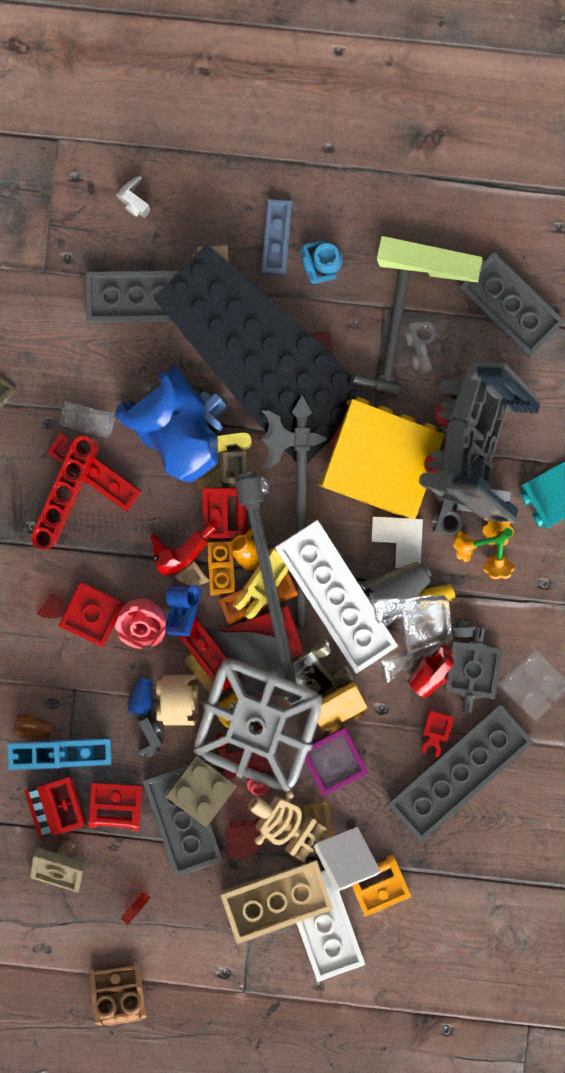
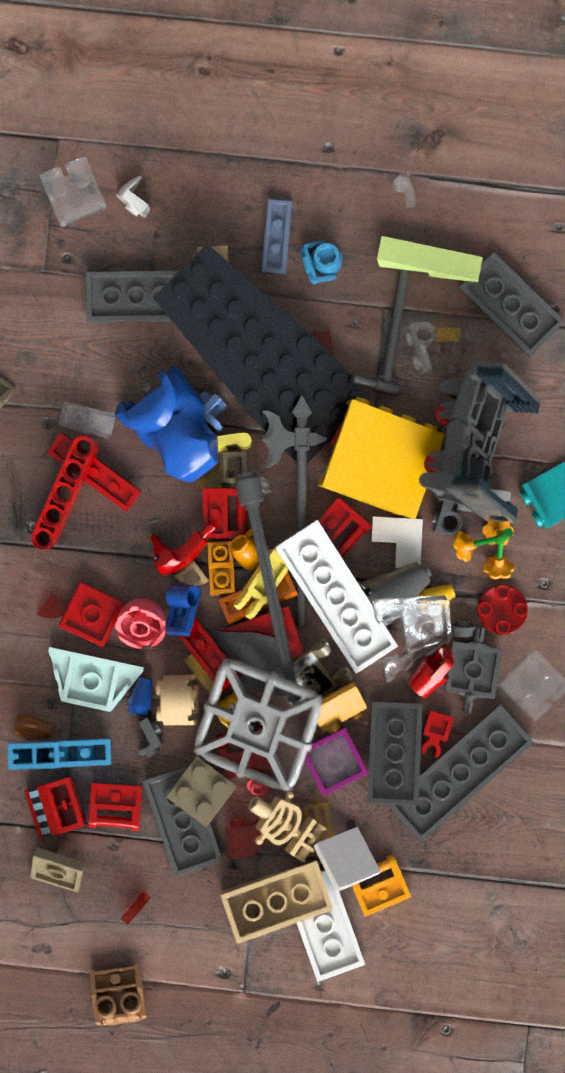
none -> clear piece [39,156,107,227]
none -> light aqua wing [48,647,144,712]
none -> red plate [319,497,372,561]
none -> dark grey plate [367,702,423,806]
none -> clear plate [391,172,416,208]
none -> clear yellow tile [434,327,461,342]
none -> red dish [478,584,528,635]

